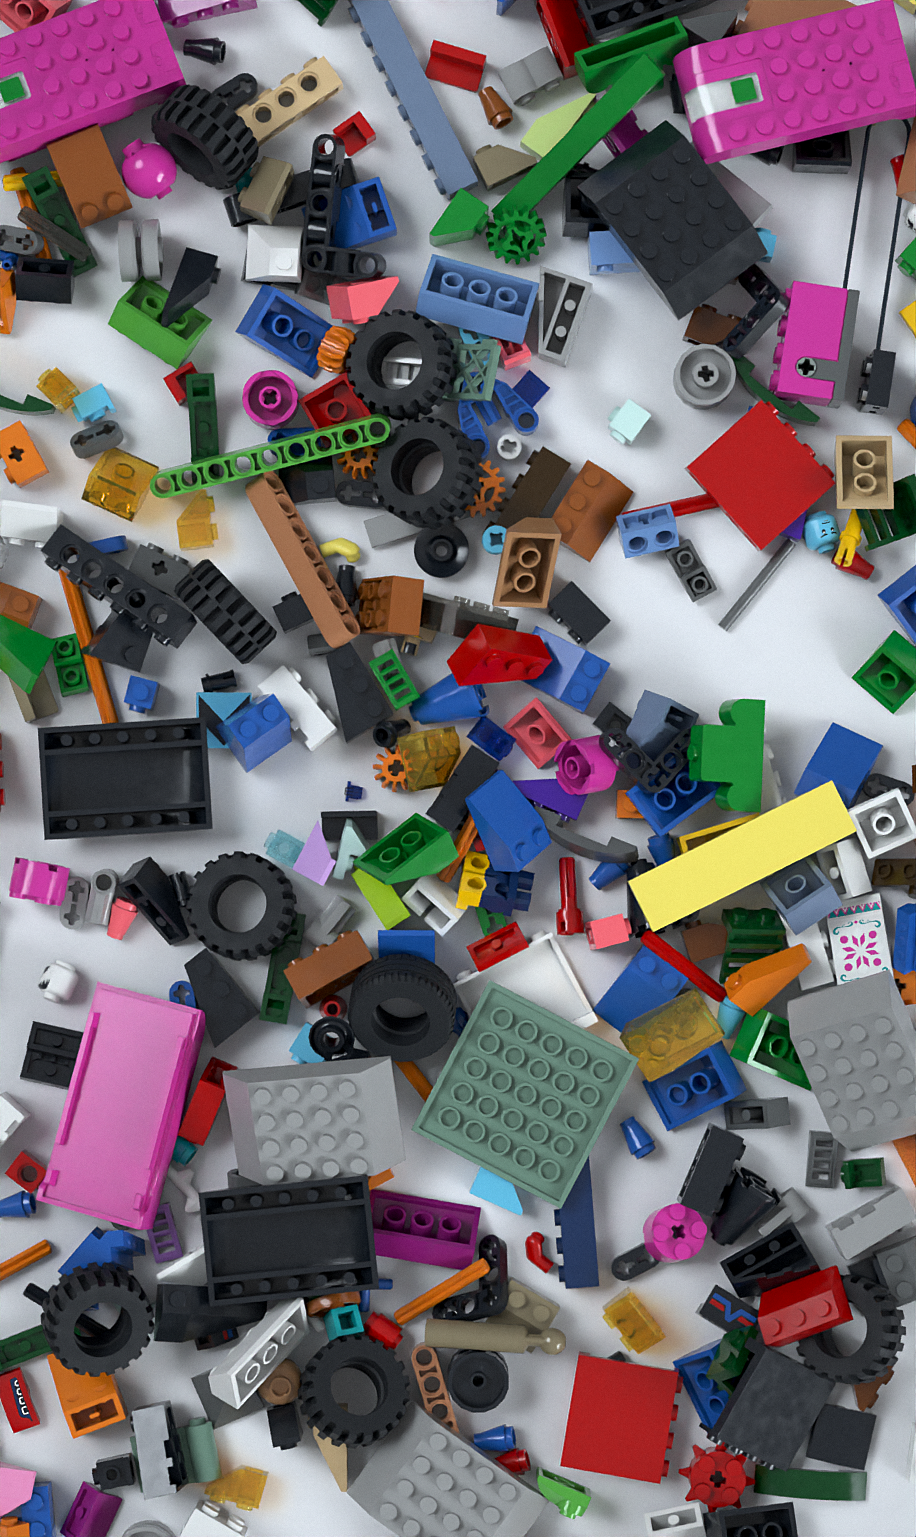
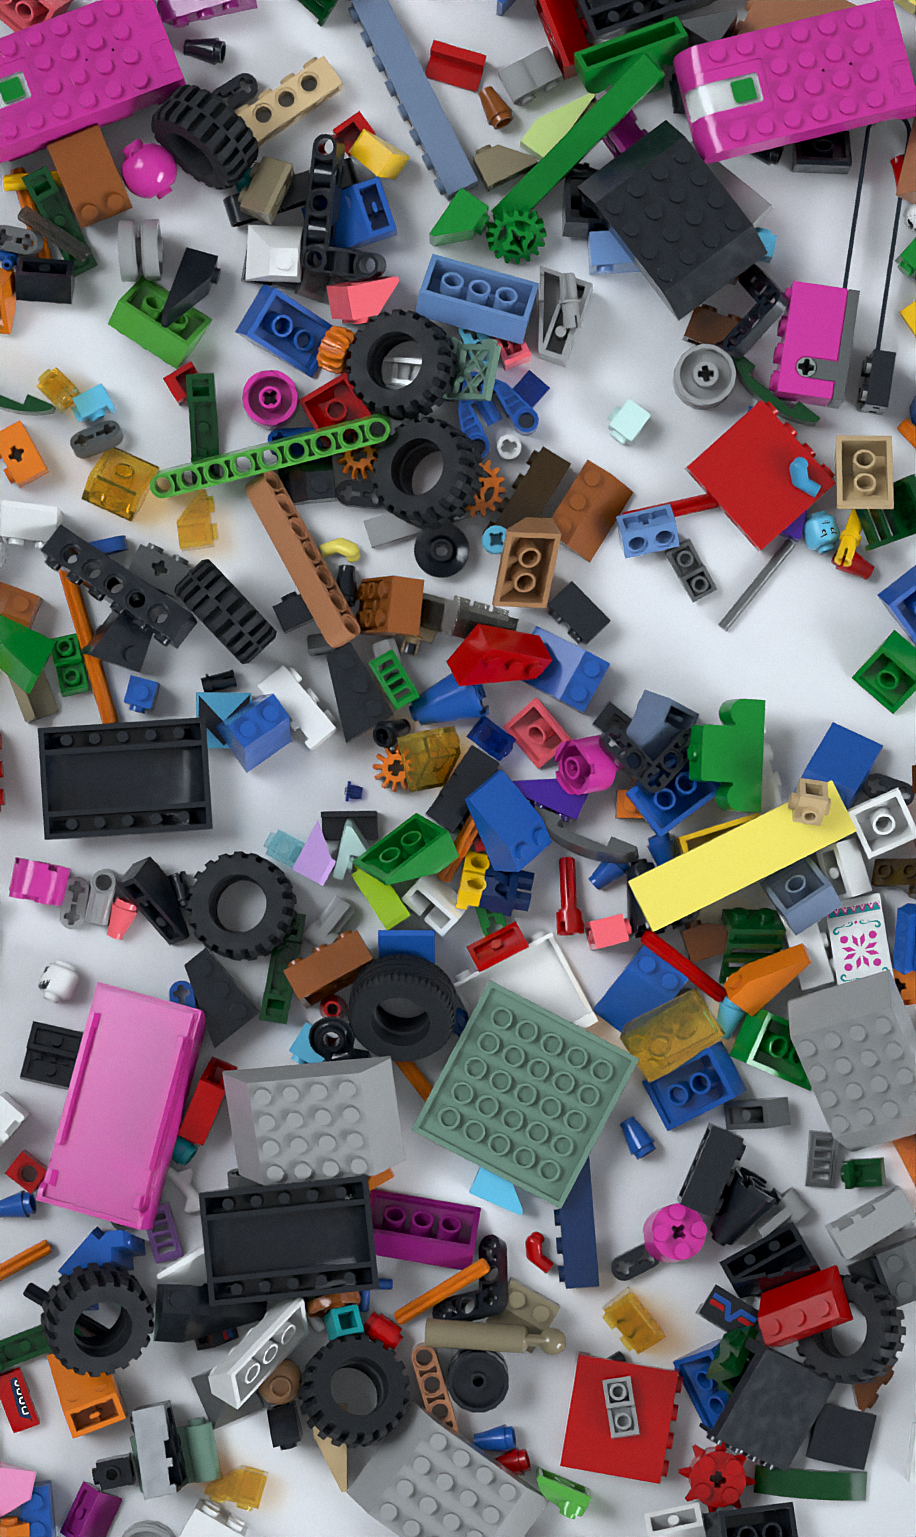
none -> yellow slope [349,129,410,180]
none -> light grey axle [559,273,581,330]
none -> light grey slope [602,1376,640,1439]
none -> tan brick [788,778,831,826]
none -> dark azure arm [789,457,821,497]

